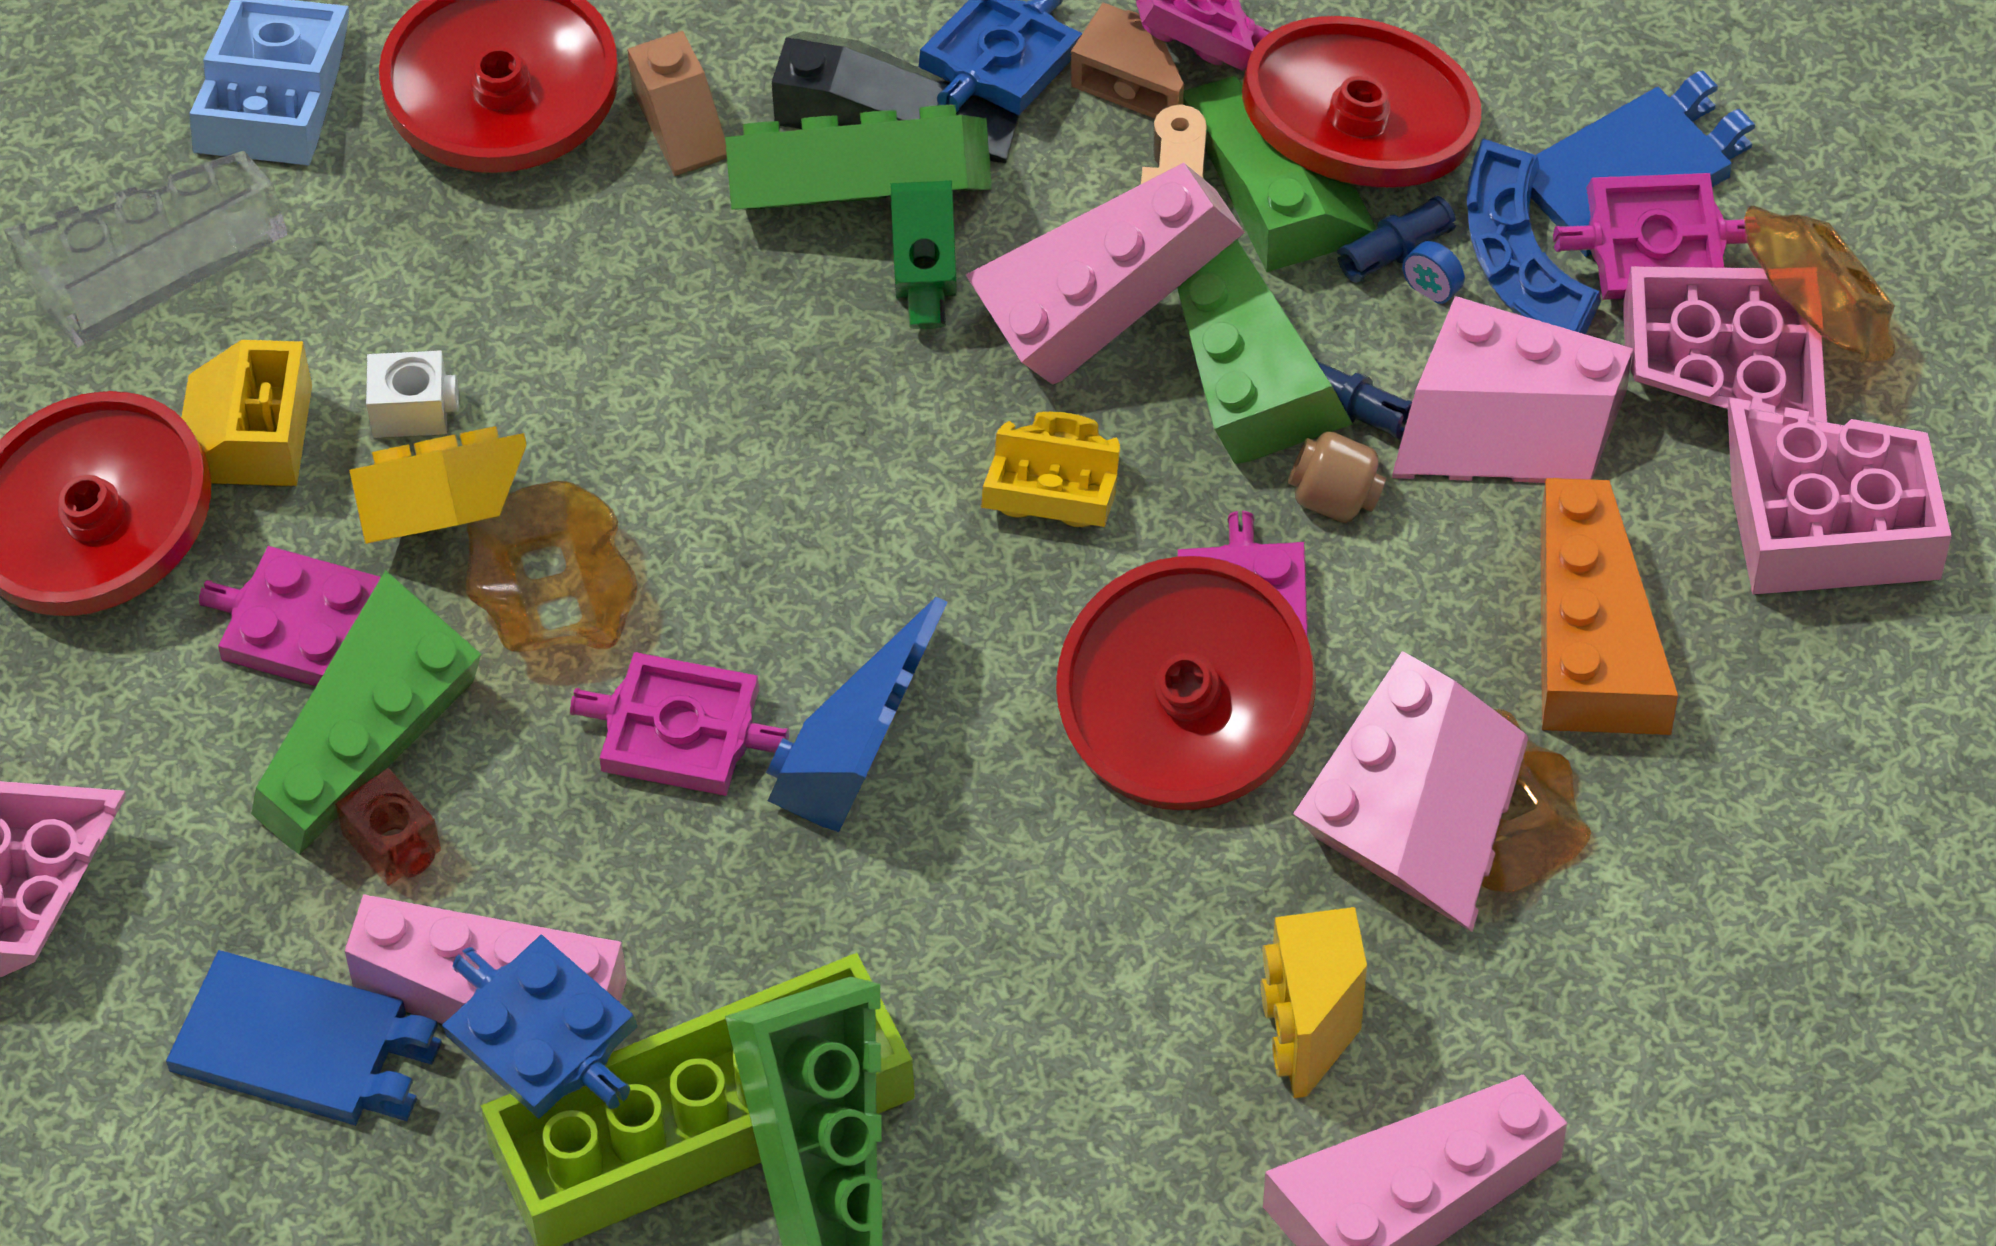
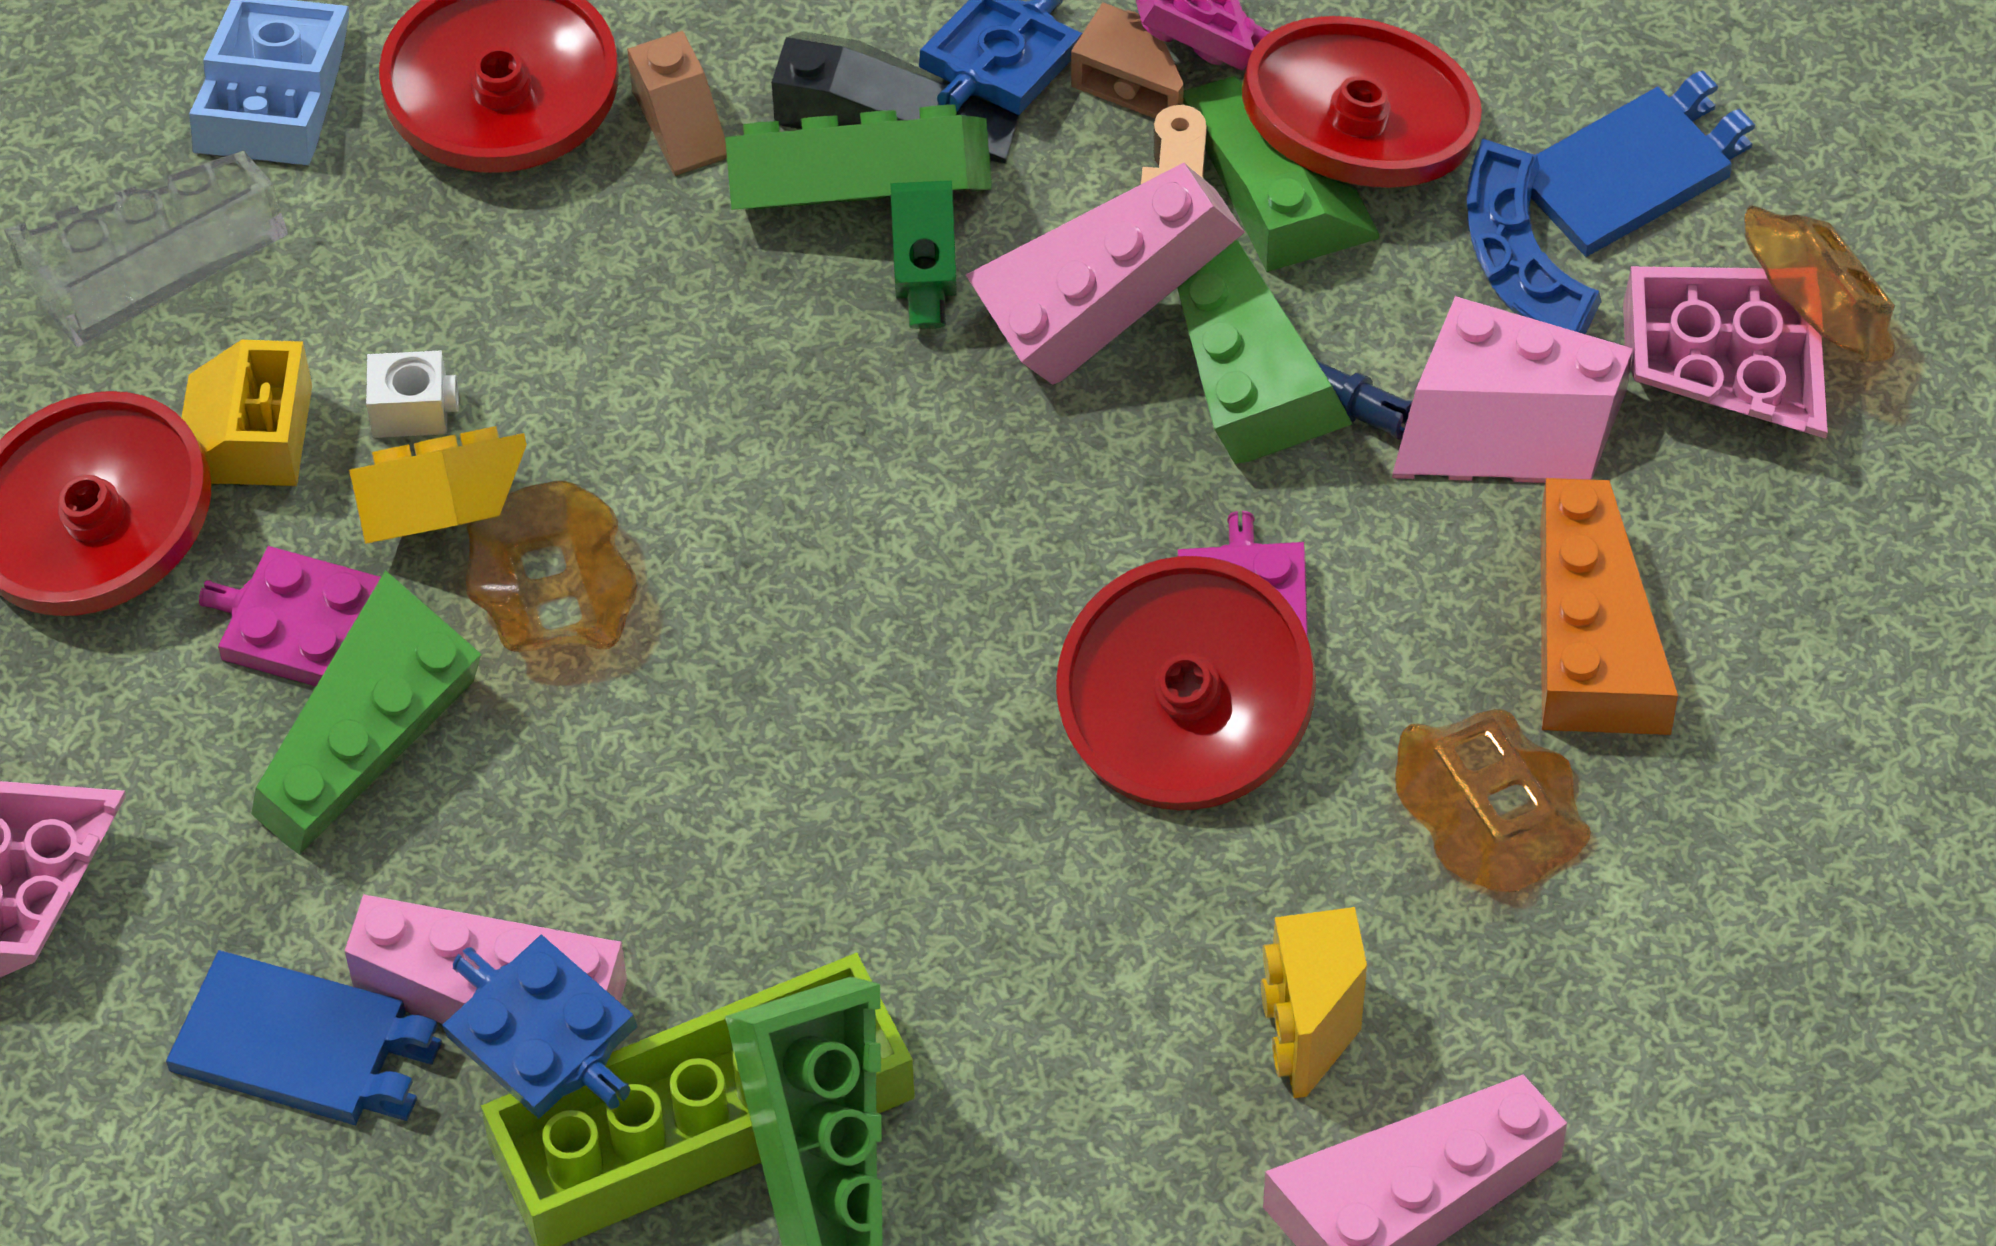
clear red brick [335,768,441,886] -> none
dark pink plate [570,652,789,796] -> none
blue wedge [766,597,947,832] -> none
yellow slope [981,412,1120,527] -> none
medium nougat head [1288,432,1386,523] -> none
bright pink wedge [1293,651,1529,932] -> none
dark blue pin [1337,196,1456,283] -> none
tile [1402,241,1465,304] -> none
dark pink plate [1553,173,1761,300] -> none
bright pink wedge [1728,397,1952,595] -> none

